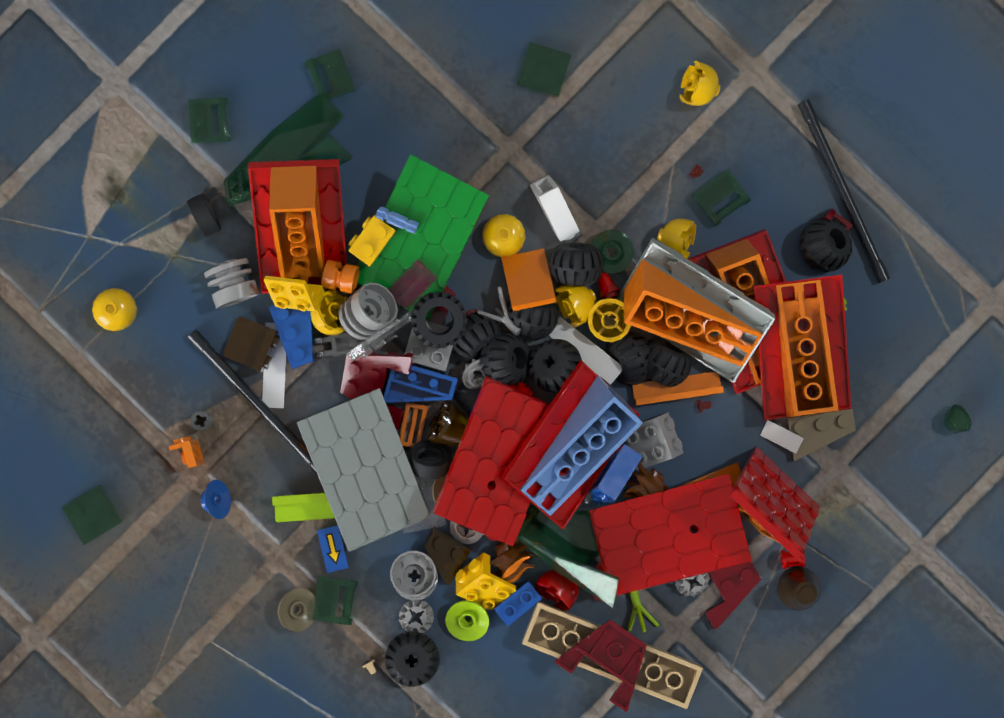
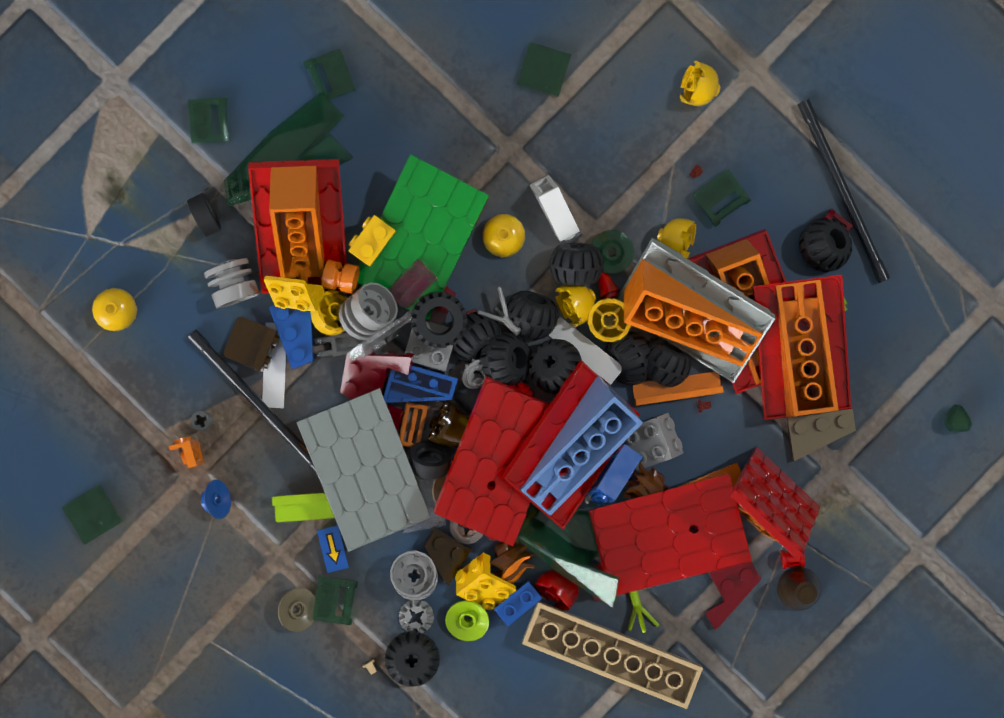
medium blue axle [376,207,419,233] -> none
orange tile [501,248,556,311] -> none
dark red wing [554,619,647,712] -> none
light grey gear [675,573,710,598] -> none
white sticker [760,420,804,454] -> none

